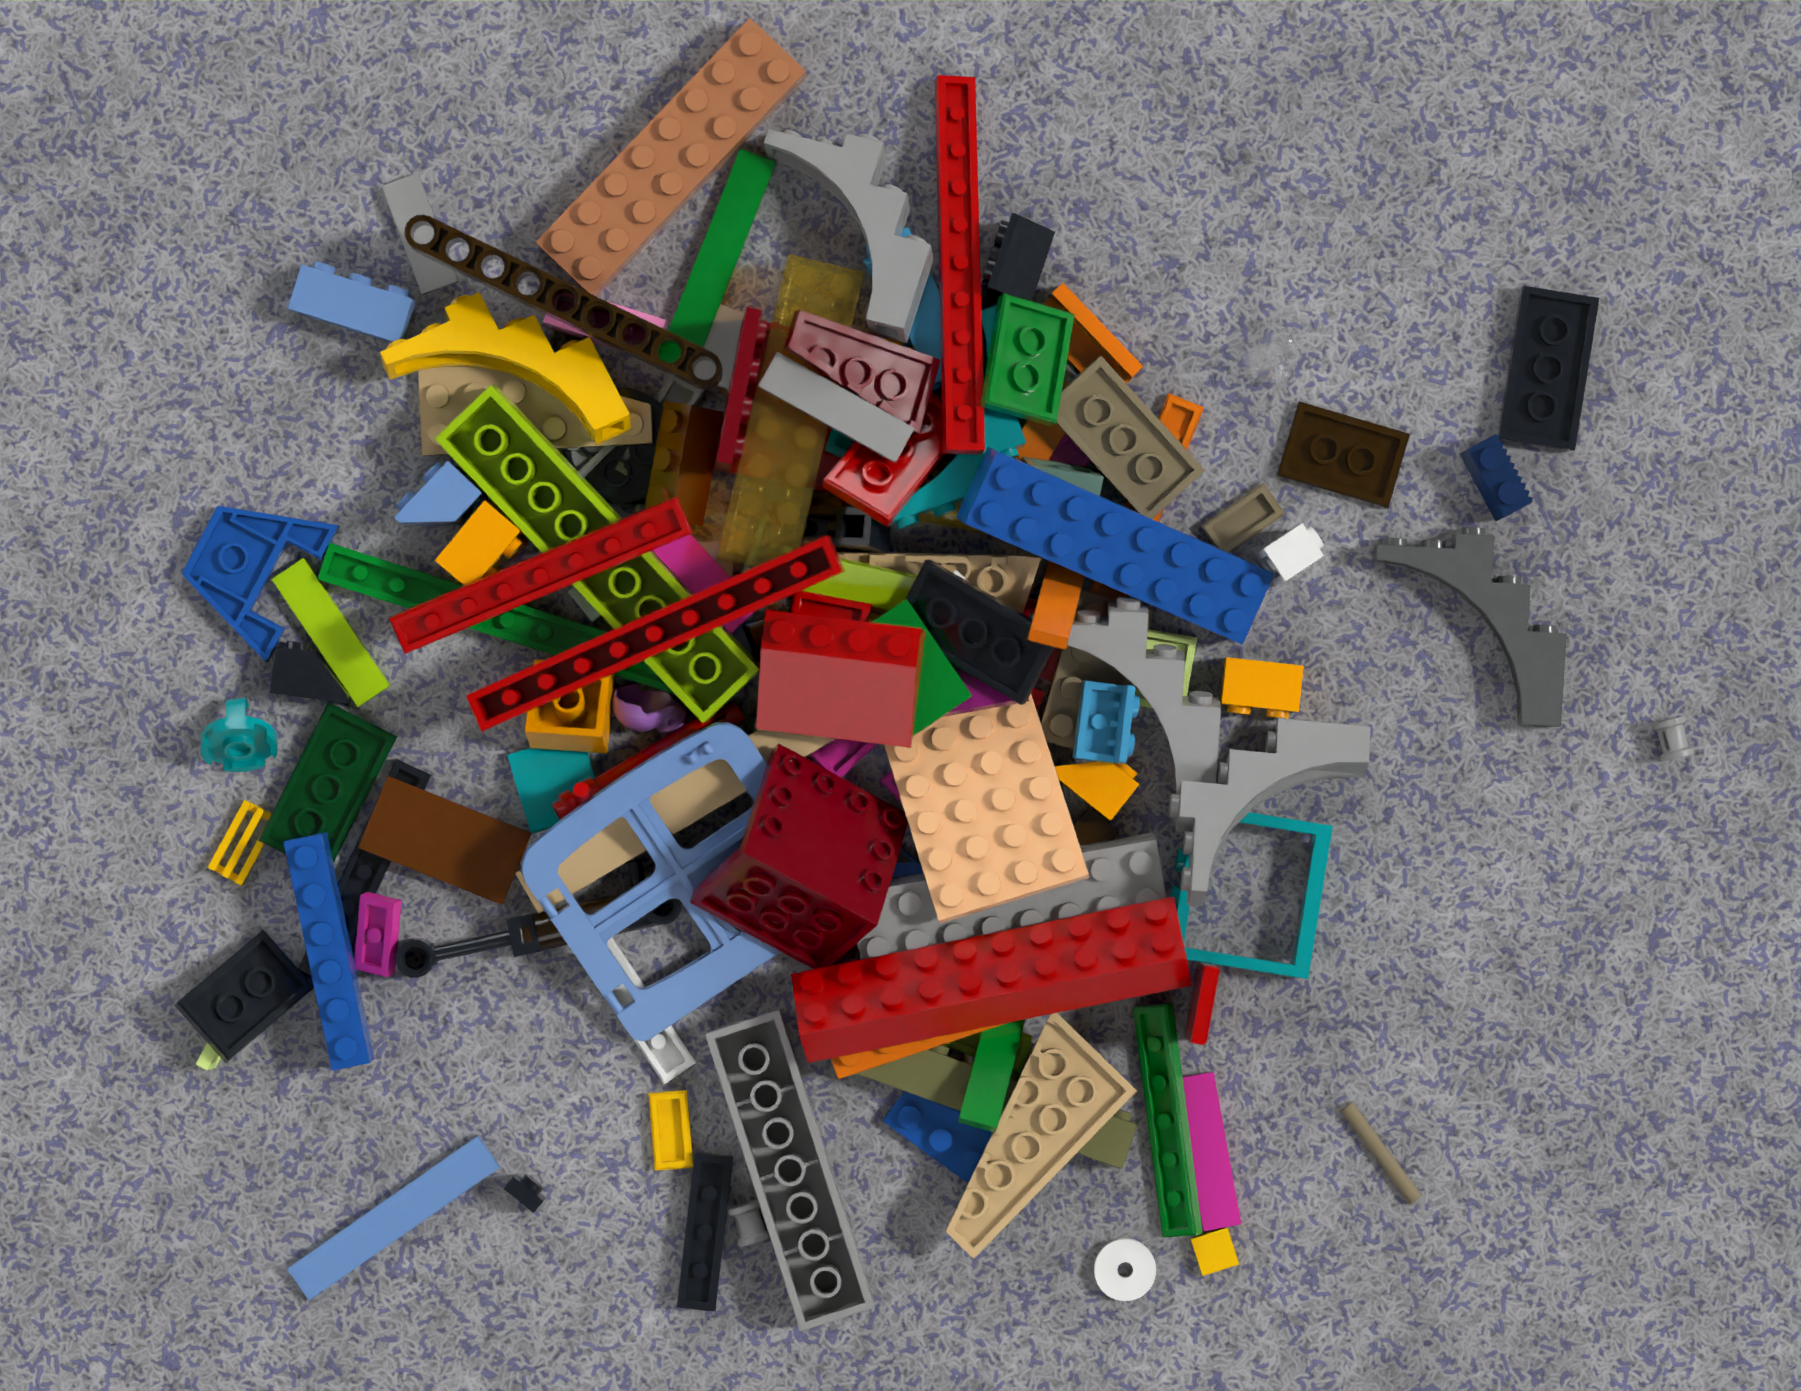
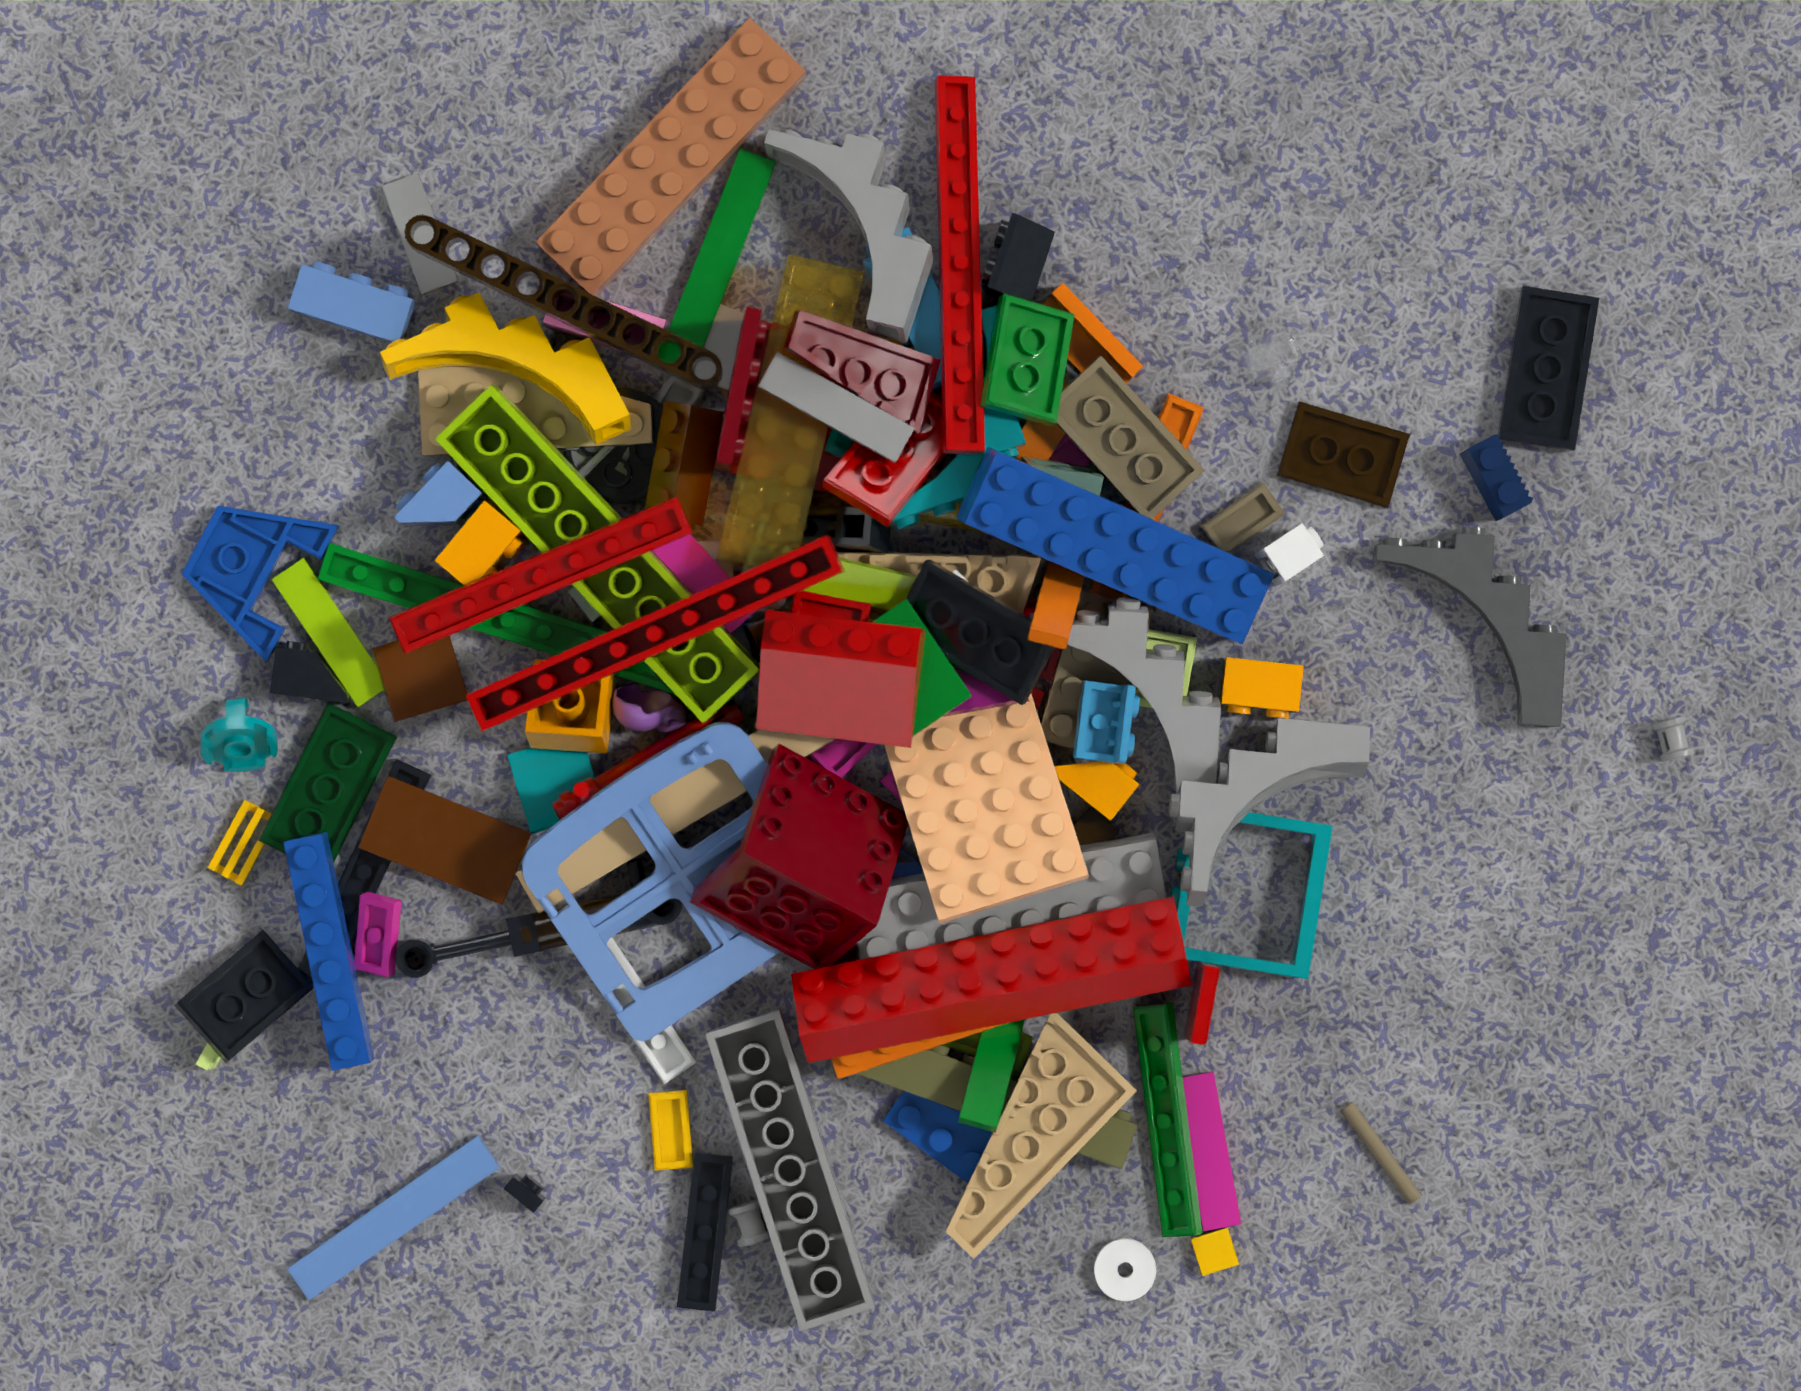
none -> reddish brown tile [371,636,468,723]

